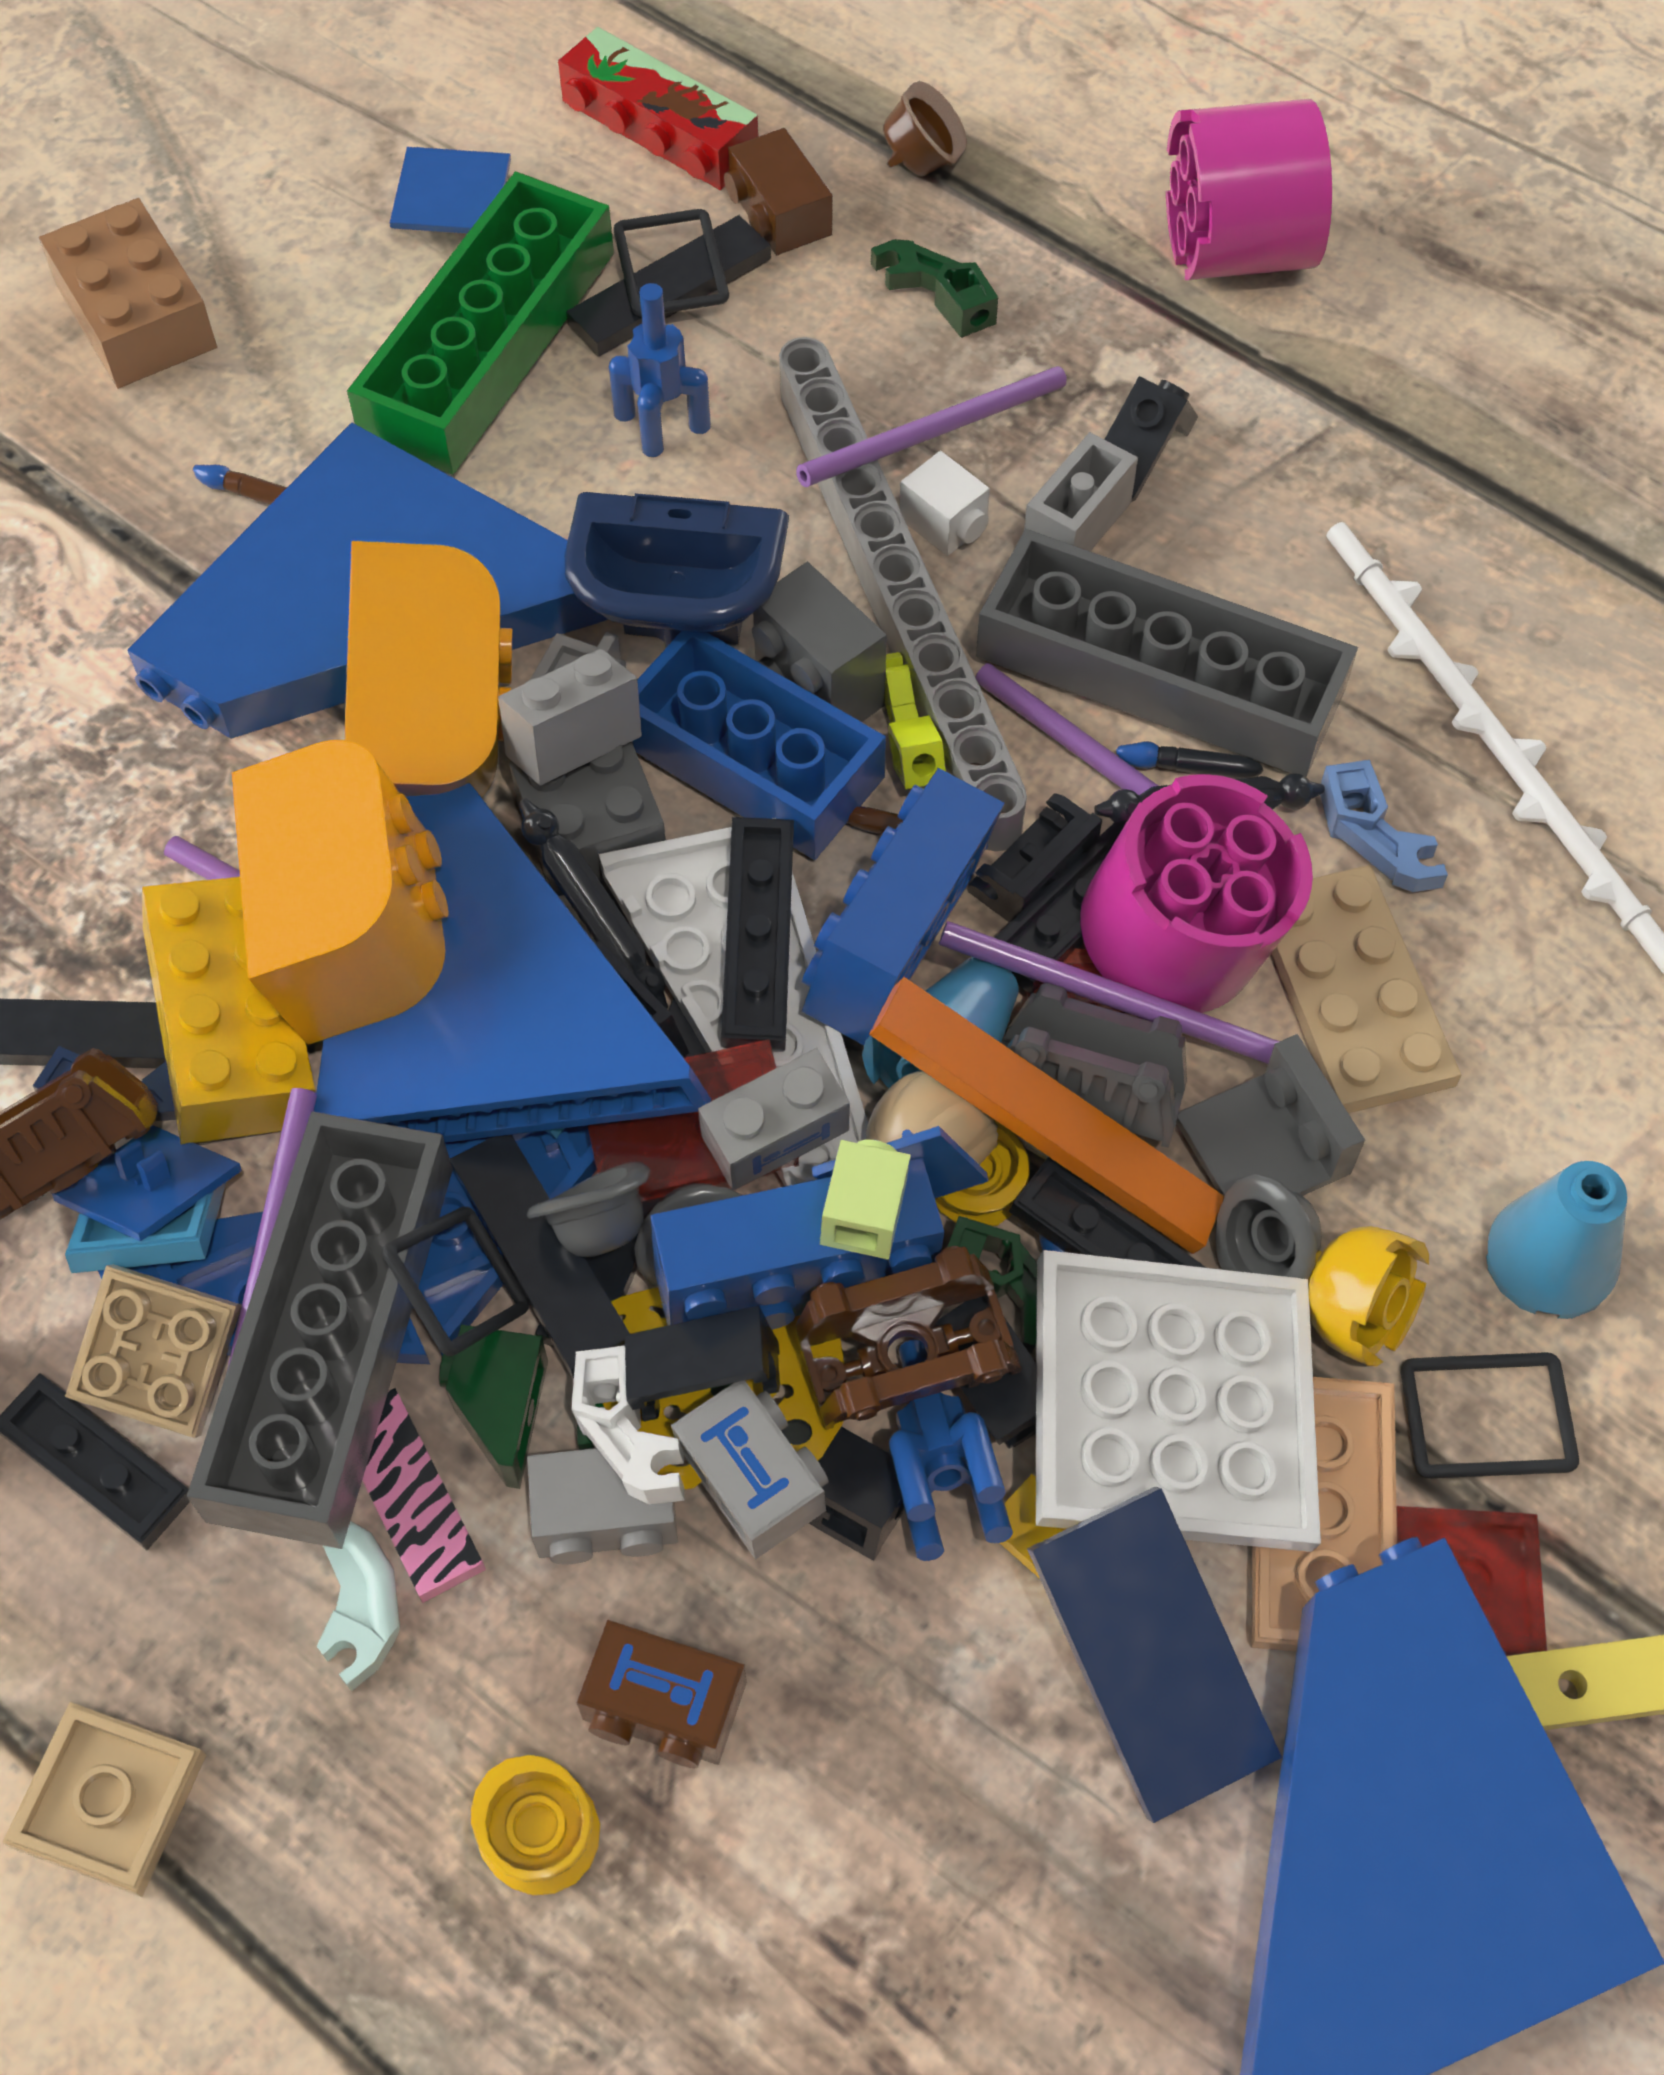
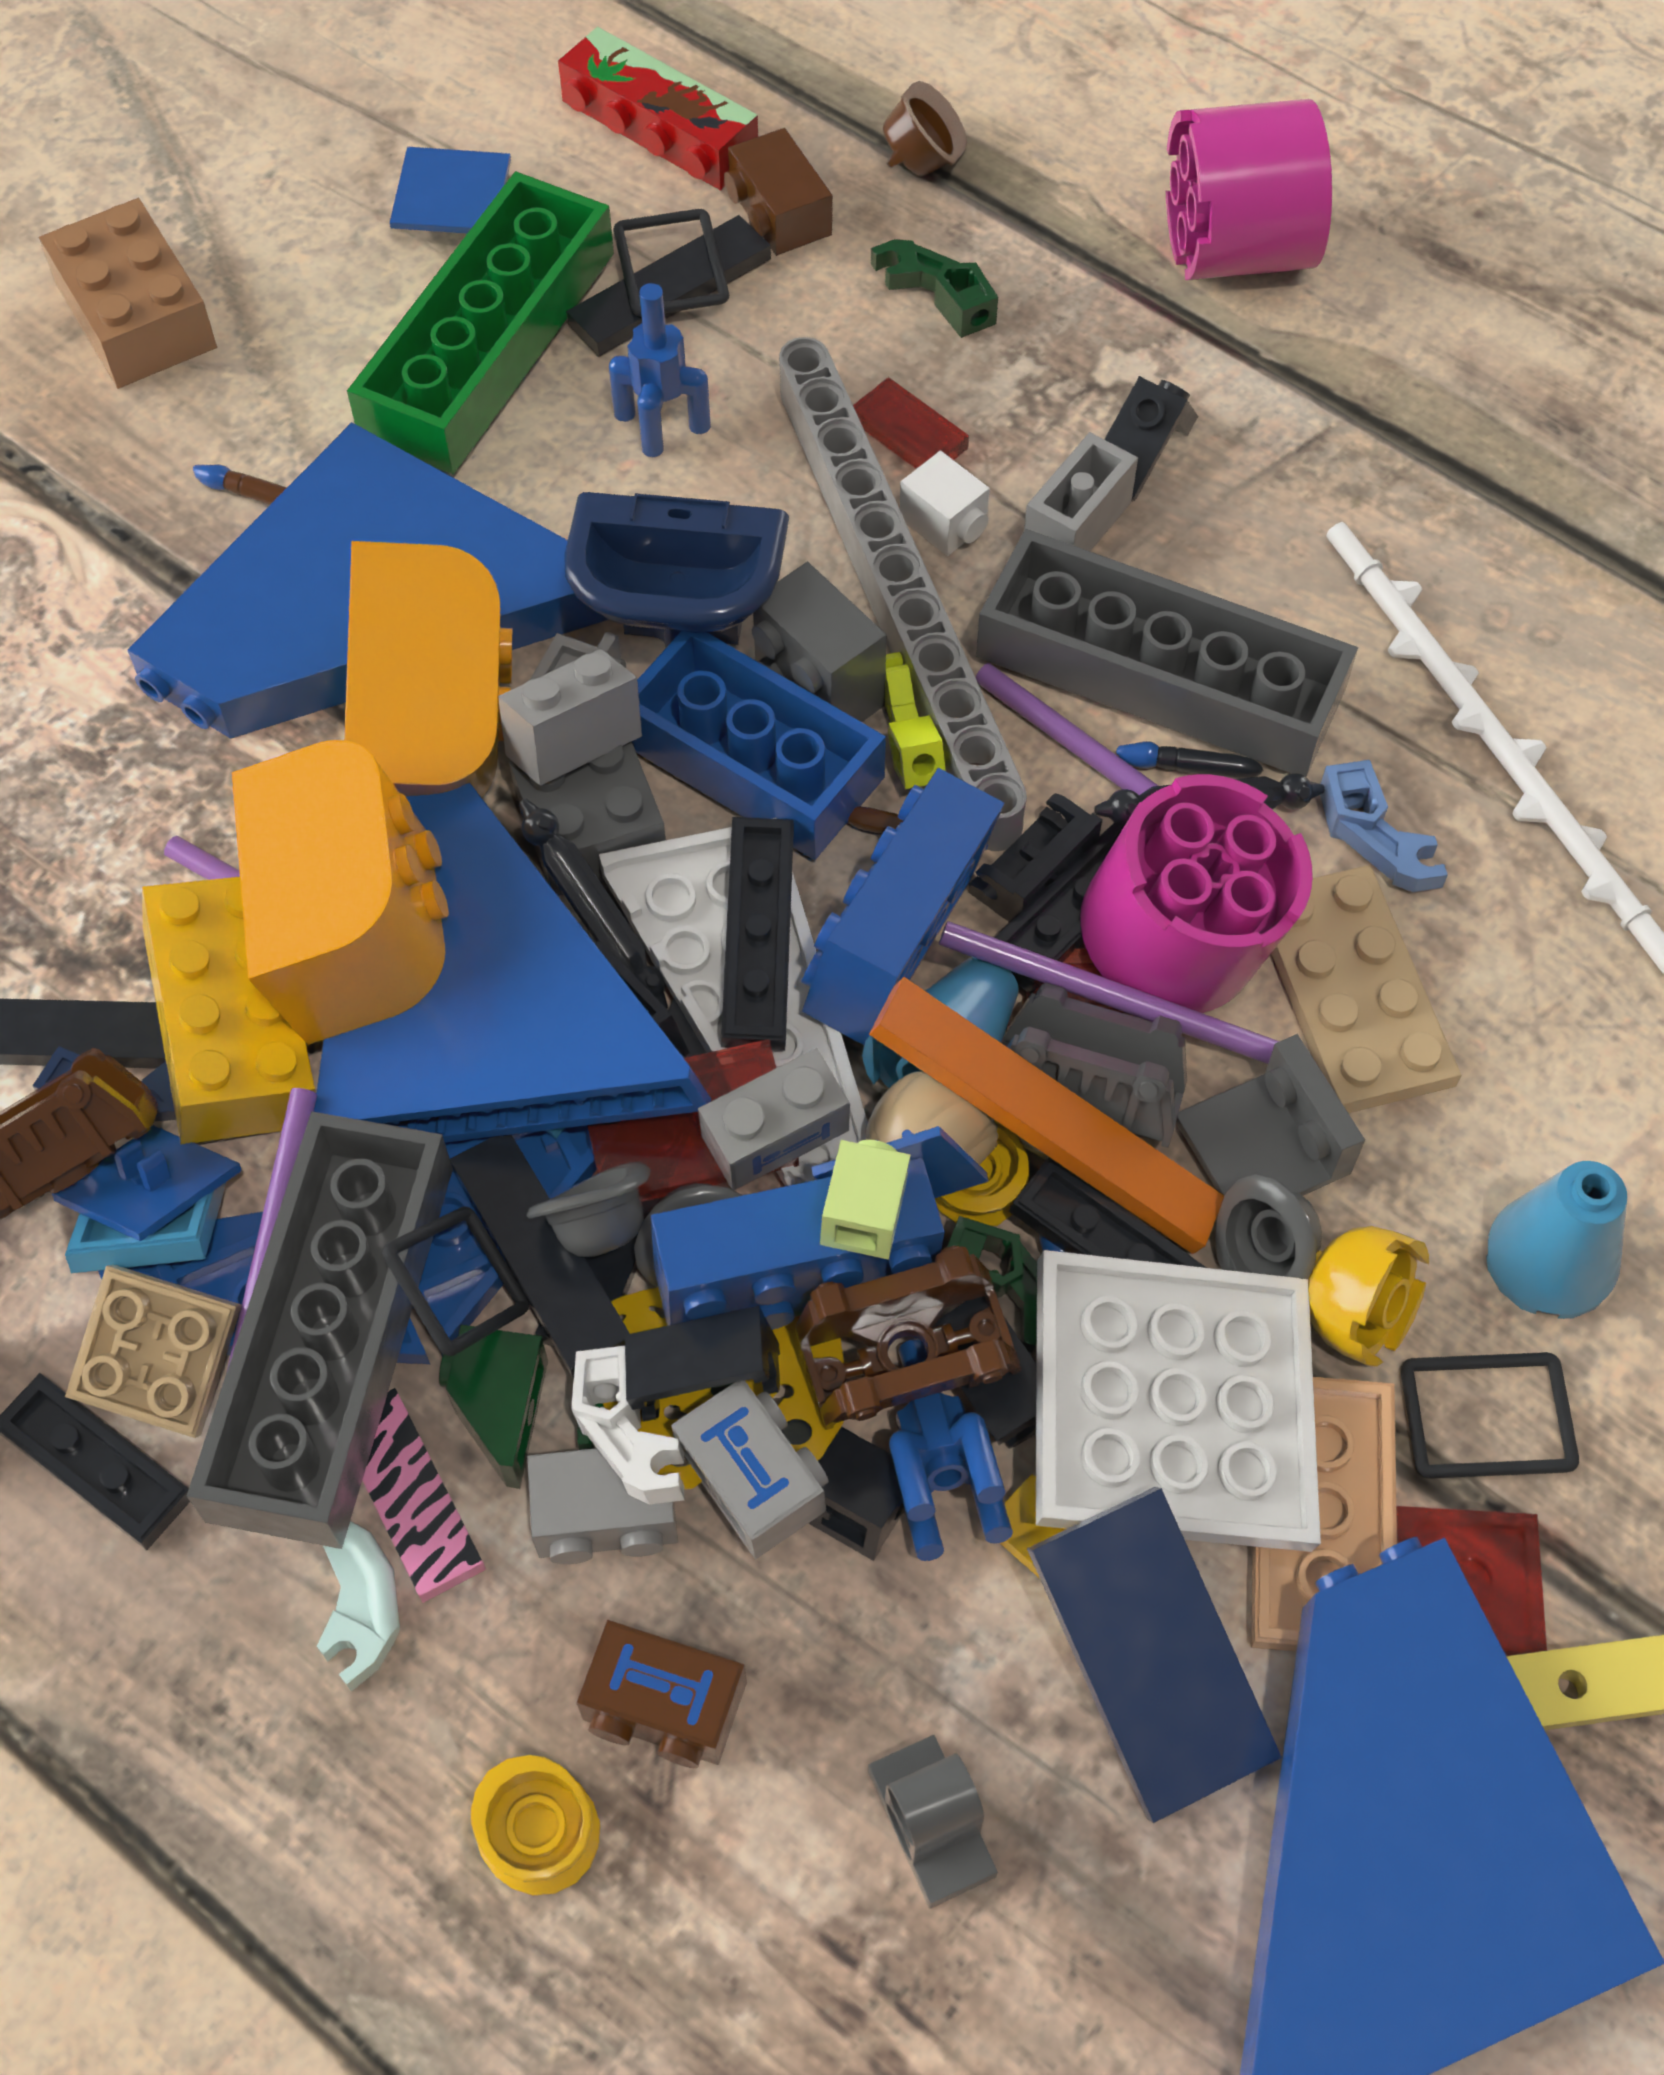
tan tile [2,1702,206,1897] -> none
medium lavender piece [796,366,1067,487] -> none
none -> clear red tile [853,377,969,469]
none -> dark grey tile [868,1735,998,1909]

